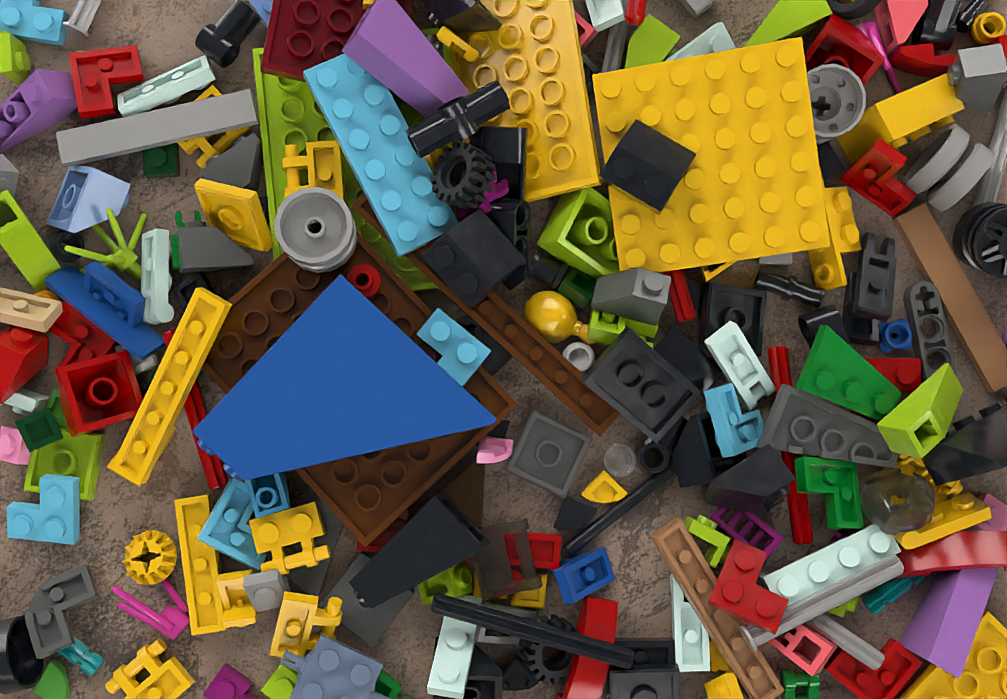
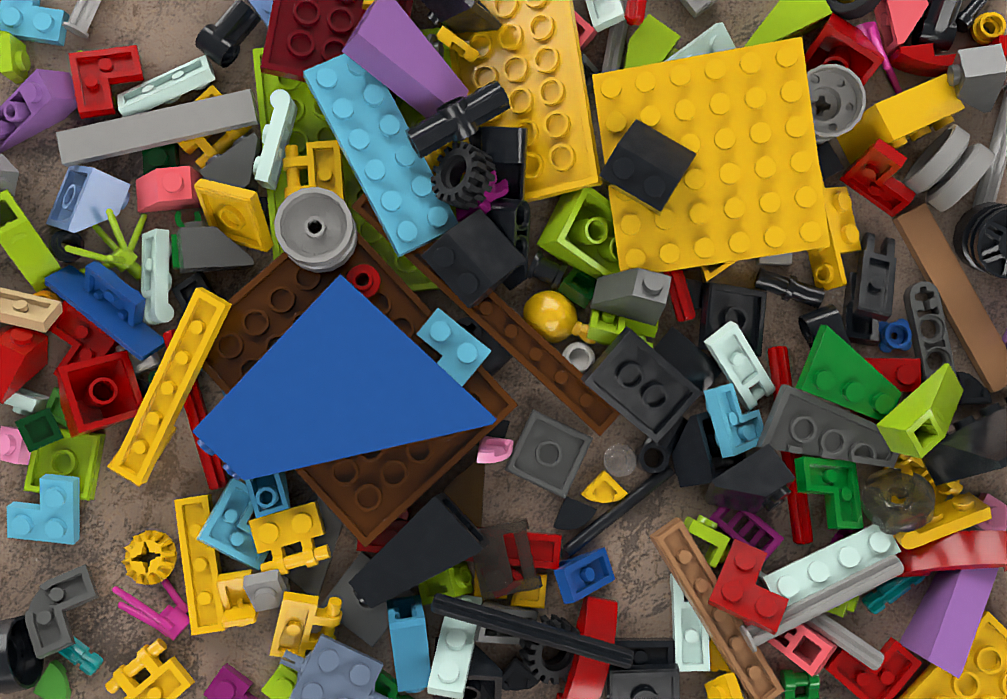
none -> coral slope [136,166,203,213]
none -> light aqua plate [253,89,297,191]
none -> dark azure slope [386,595,431,693]
none -> black tile [956,372,992,405]

